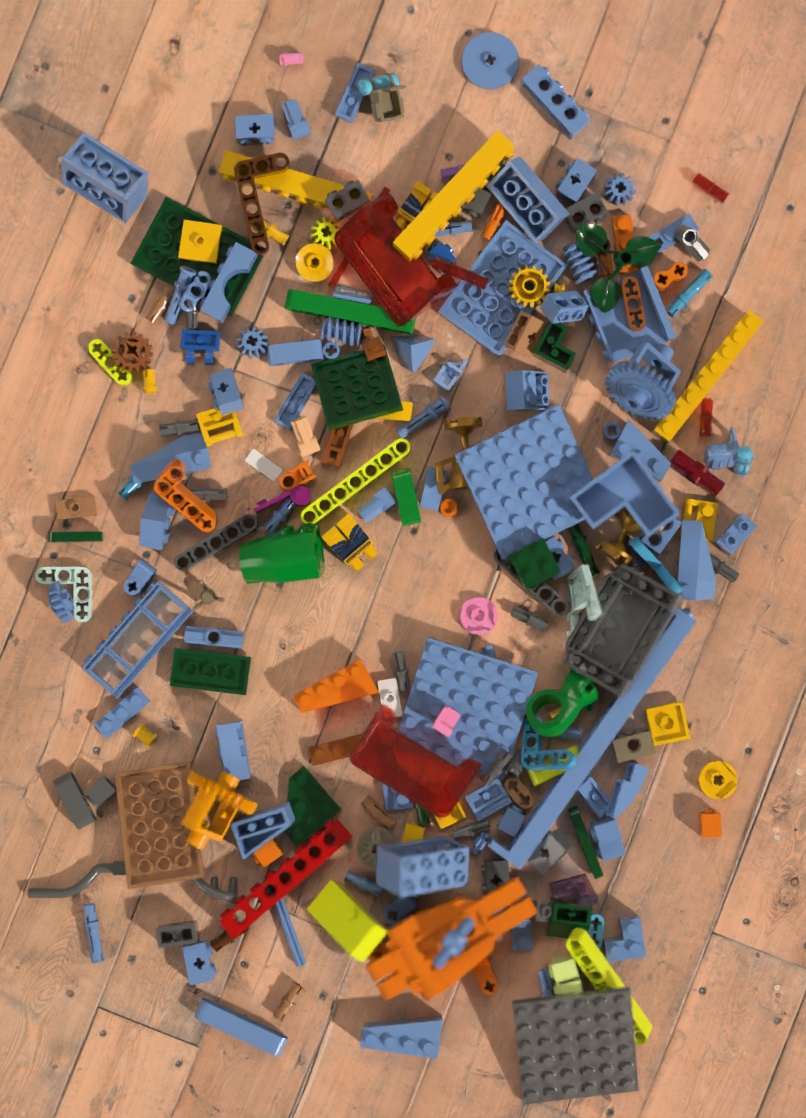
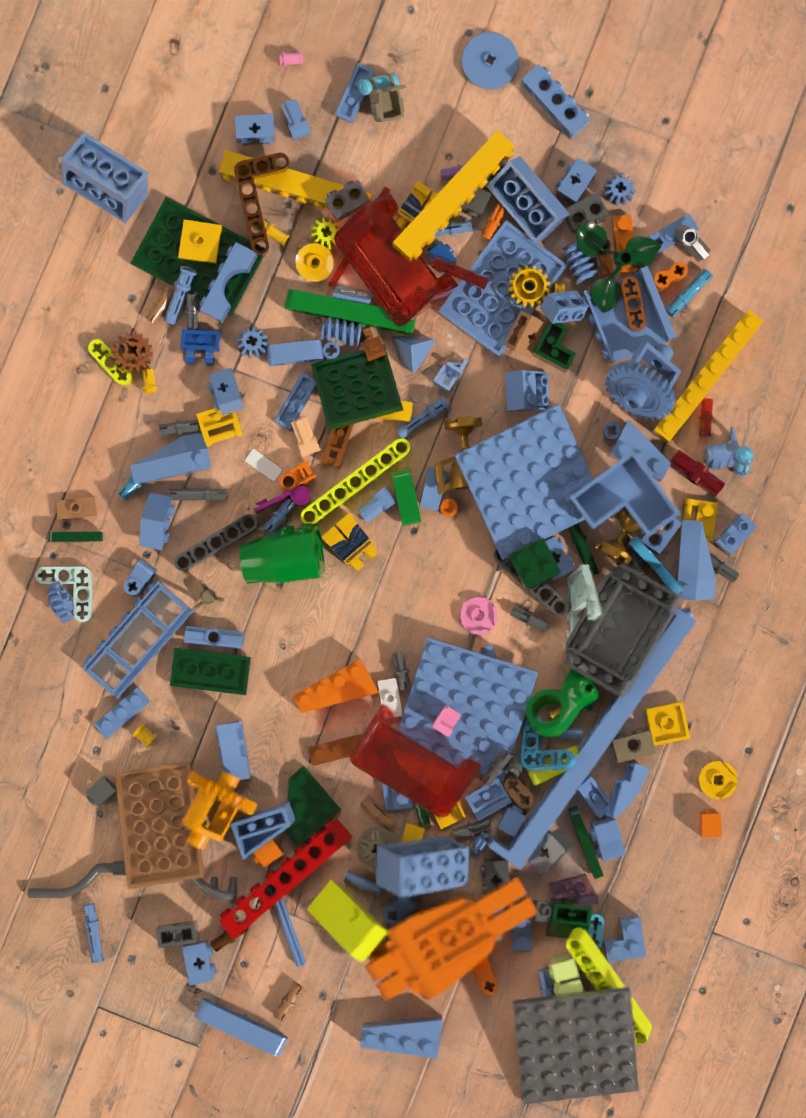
dark grey beam [53,771,96,830] -> none
orange beam [154,459,217,532] -> none
medium blue piece [179,271,211,312] -> none
medium blue axle [432,916,475,969] -> none
clear red axle [693,173,730,203] -> none

